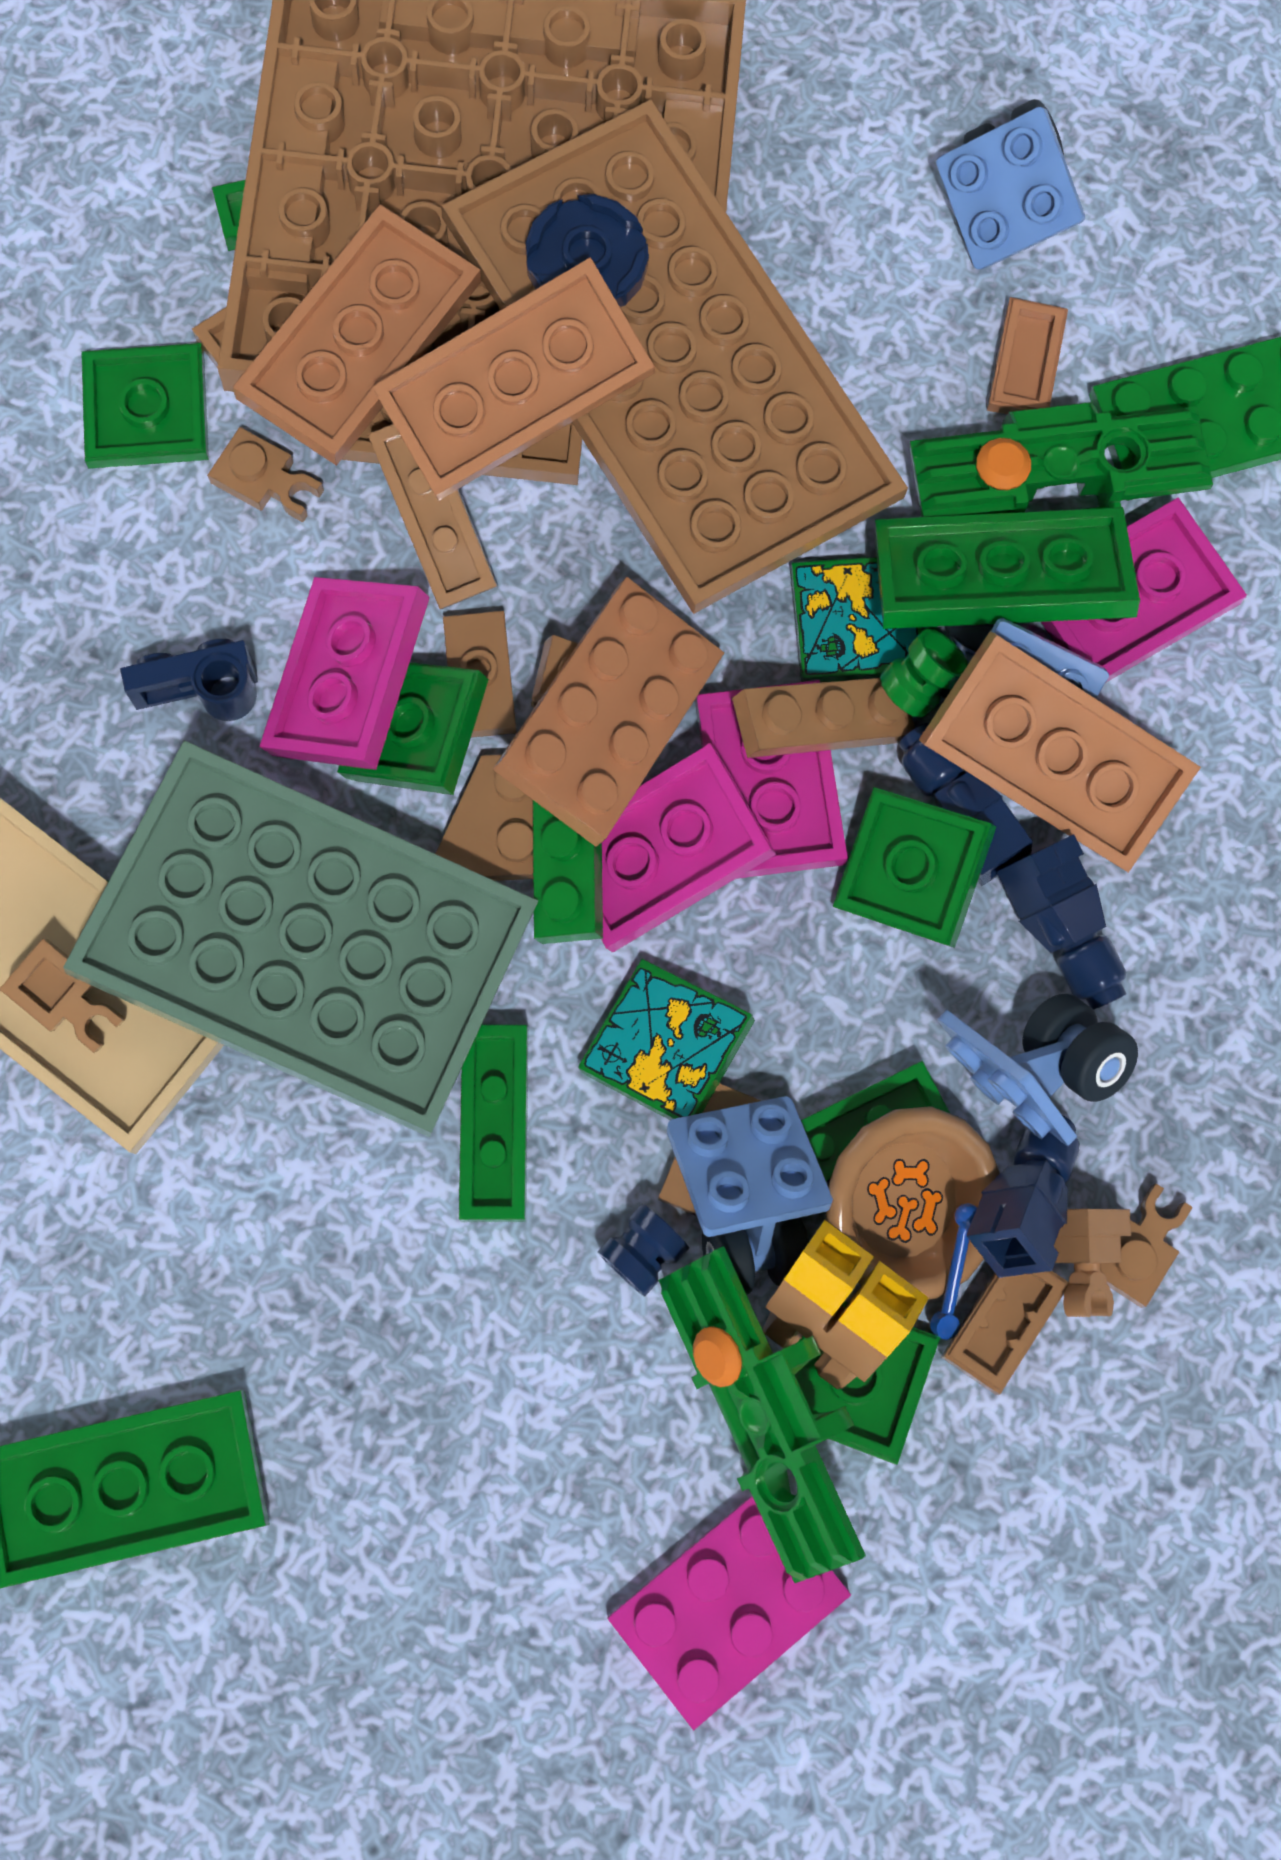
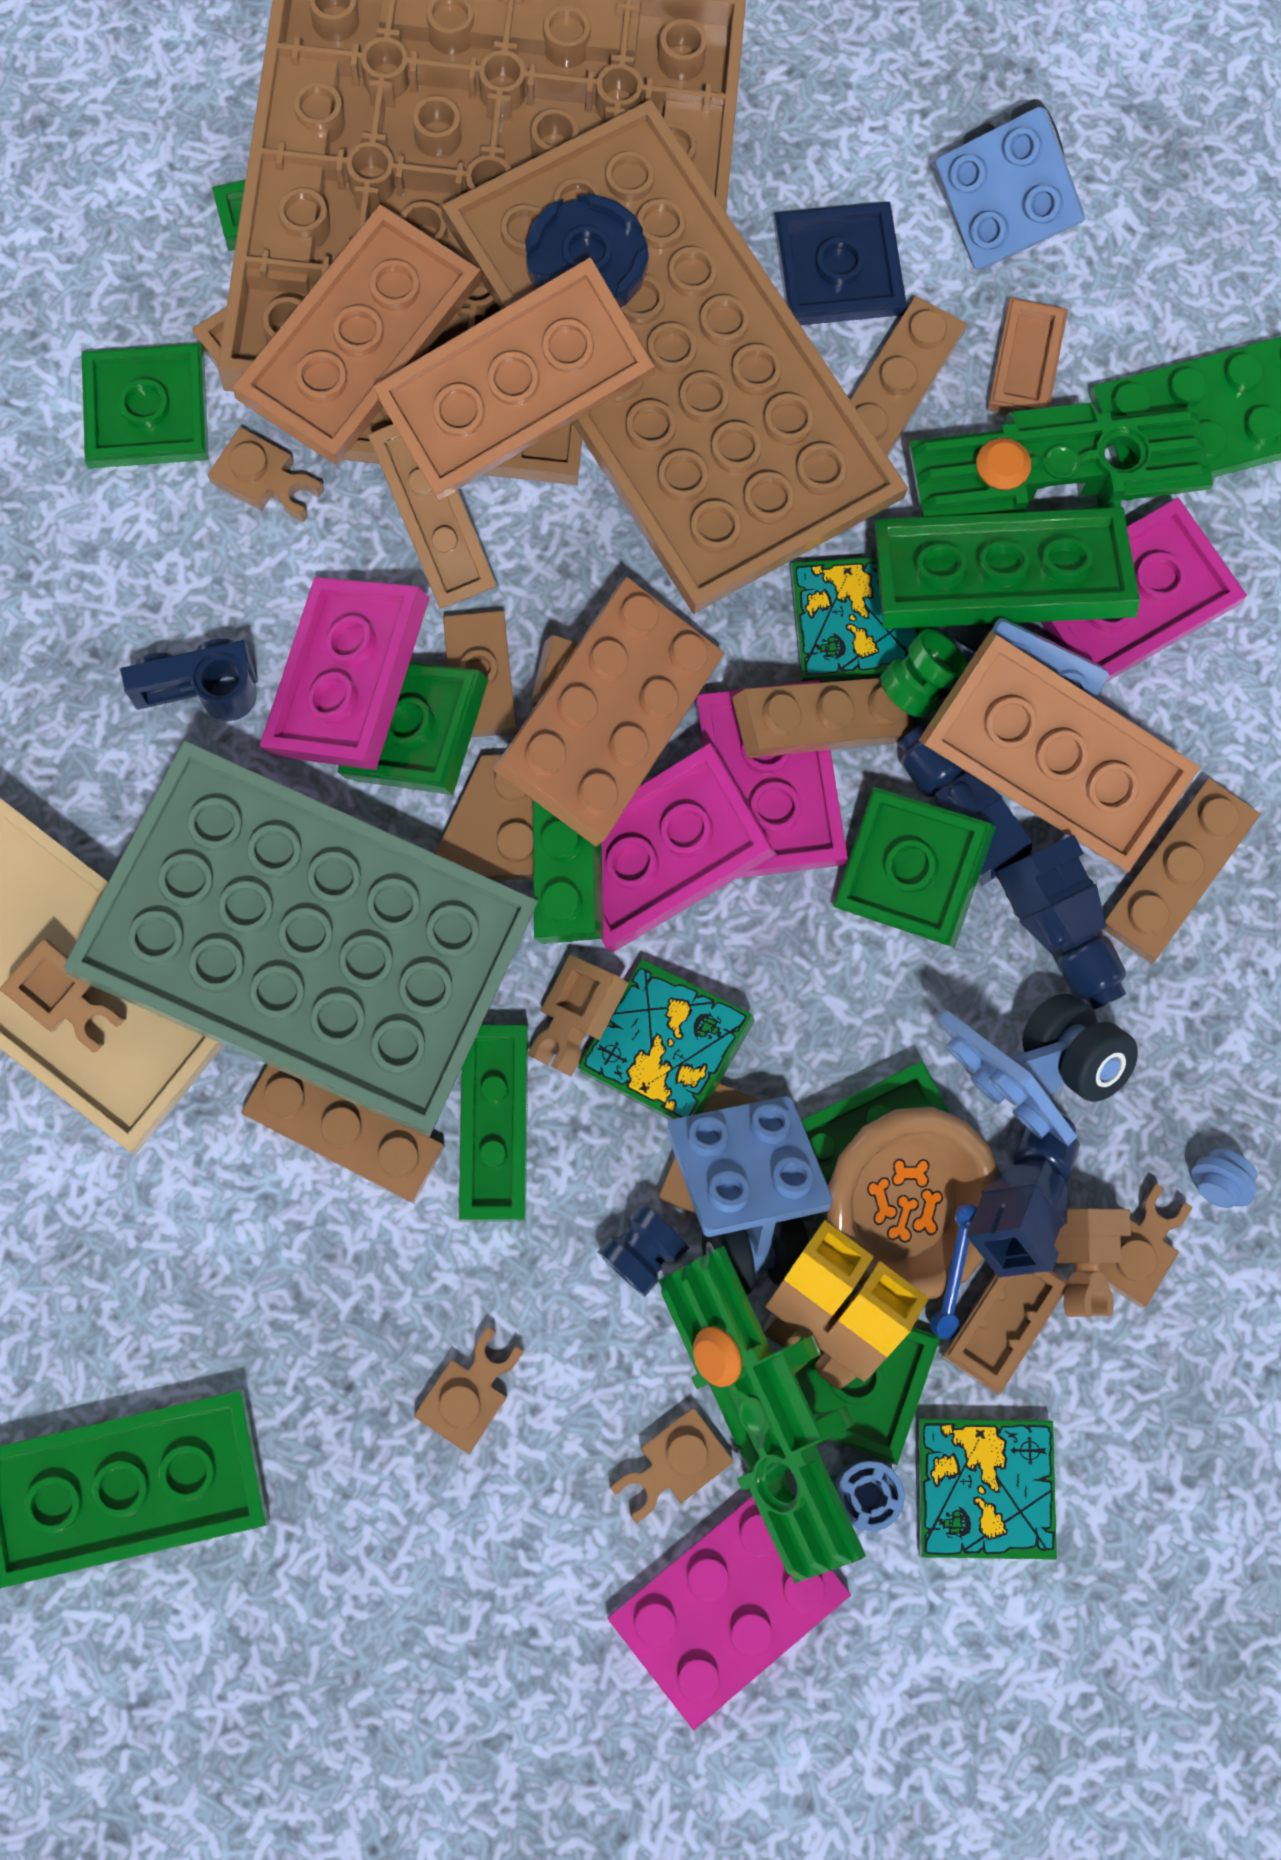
none -> medium nougat plate [241,1065,445,1204]
none -> medium nougat plate [414,1327,524,1454]
none -> medium nougat plate [528,954,629,1077]
none -> medium nougat plate [610,1407,734,1524]
none -> dark blue tile [773,202,907,325]
none -> medium blue wheel [833,1460,905,1532]
none -> medium nougat plate [850,296,967,457]
none -> tile [917,1419,1057,1560]
none -> medium nougat plate [1103,778,1261,964]
none -> medium blue plate [1191,1148,1258,1208]

